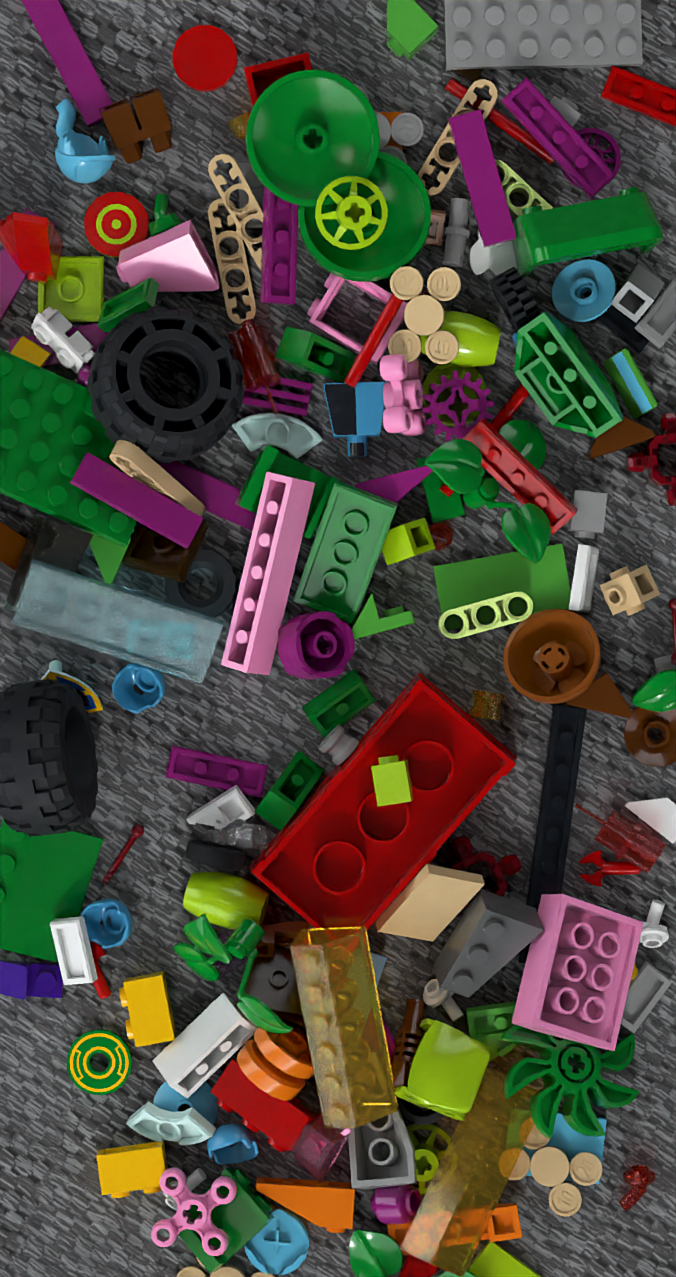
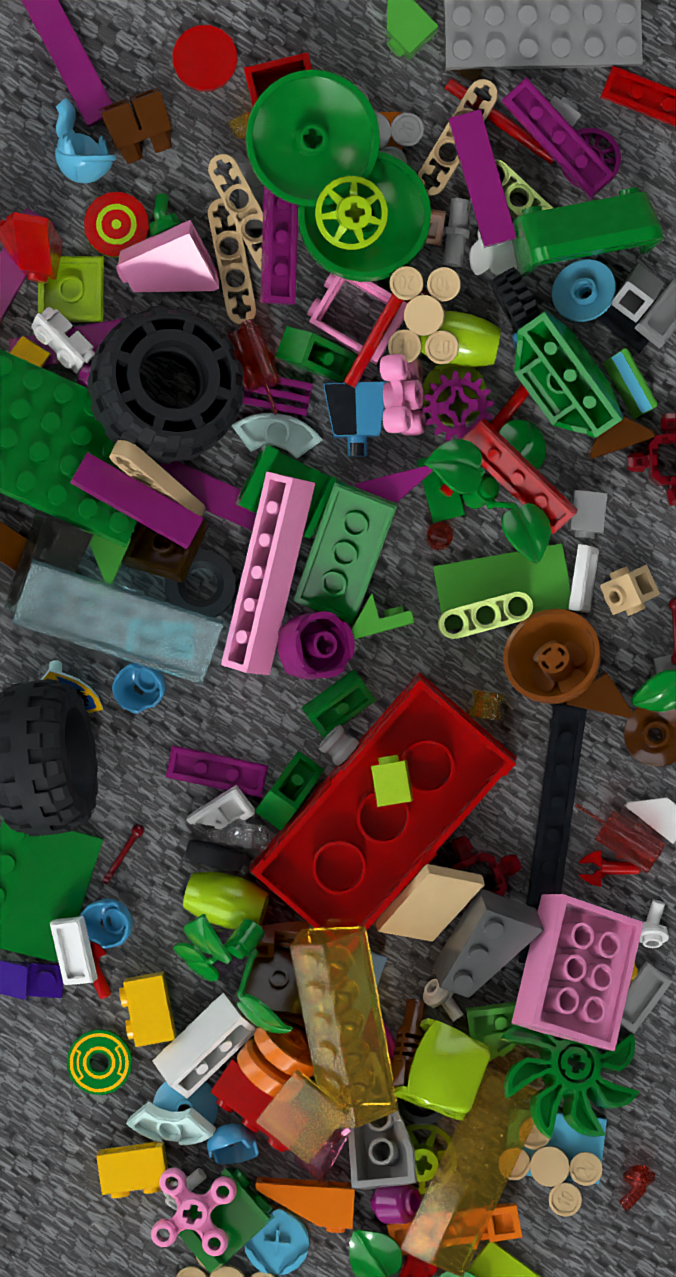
green tile [98,277,159,333] -> none
lime brick [382,518,436,566] -> none
none -> clear yellow tile [256,1069,349,1164]

